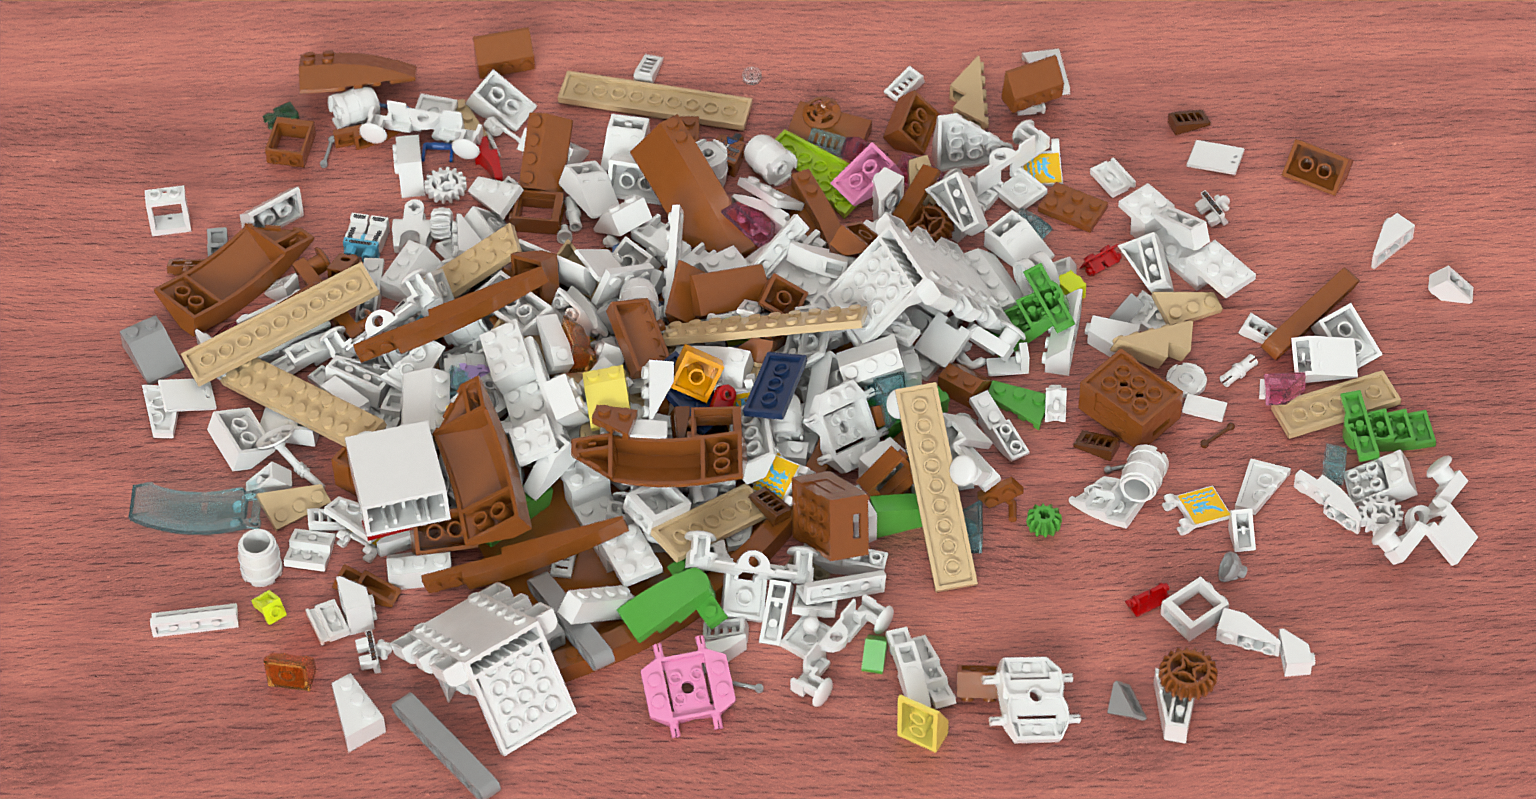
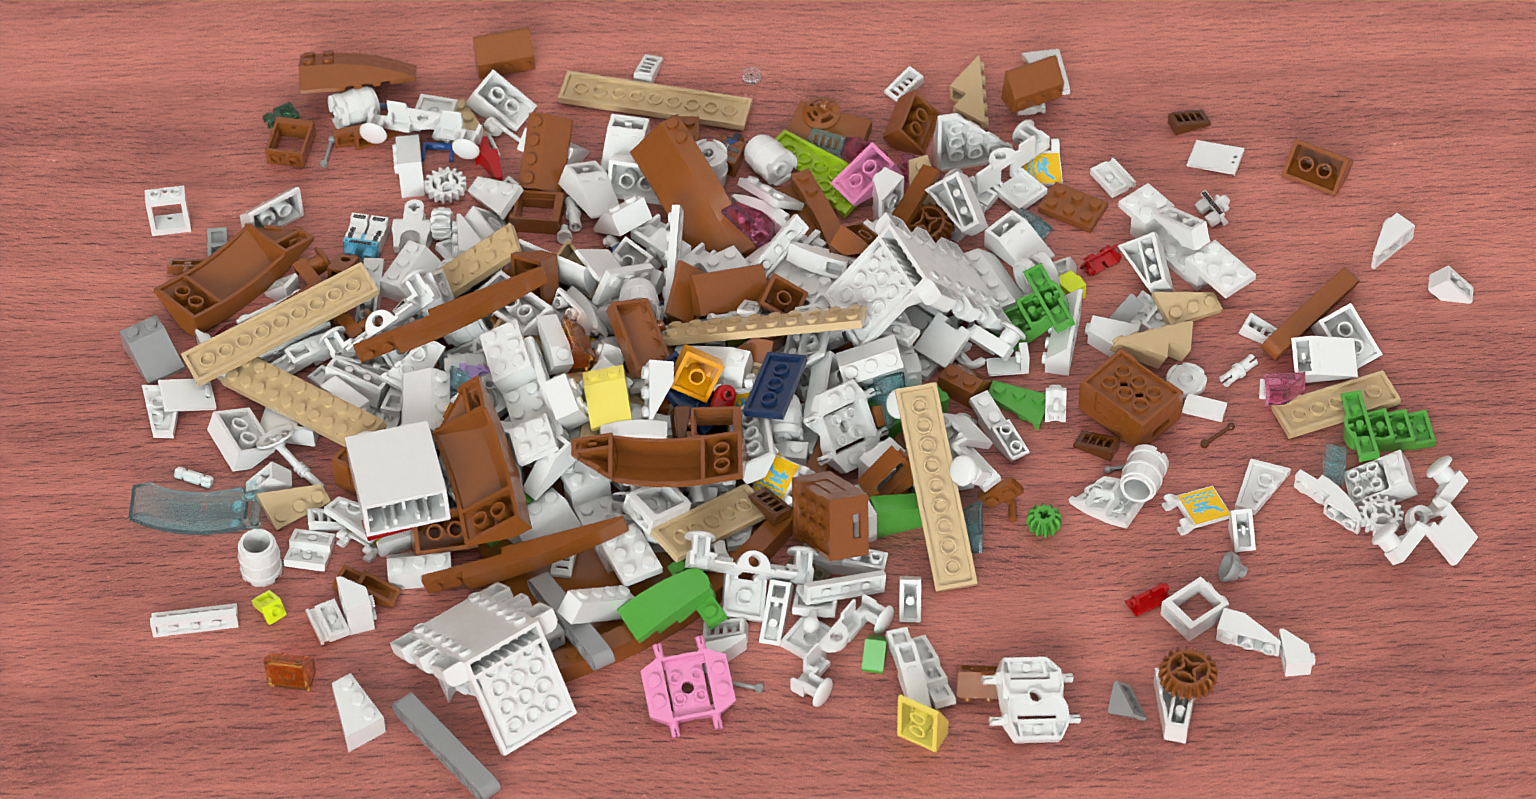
white hips [355,630,392,674] -> none
dark orange wing [592,405,638,440] -> none
none -> white axle [174,467,214,488]
none -> white slope [509,488,581,544]
none -> white slope [899,576,921,622]

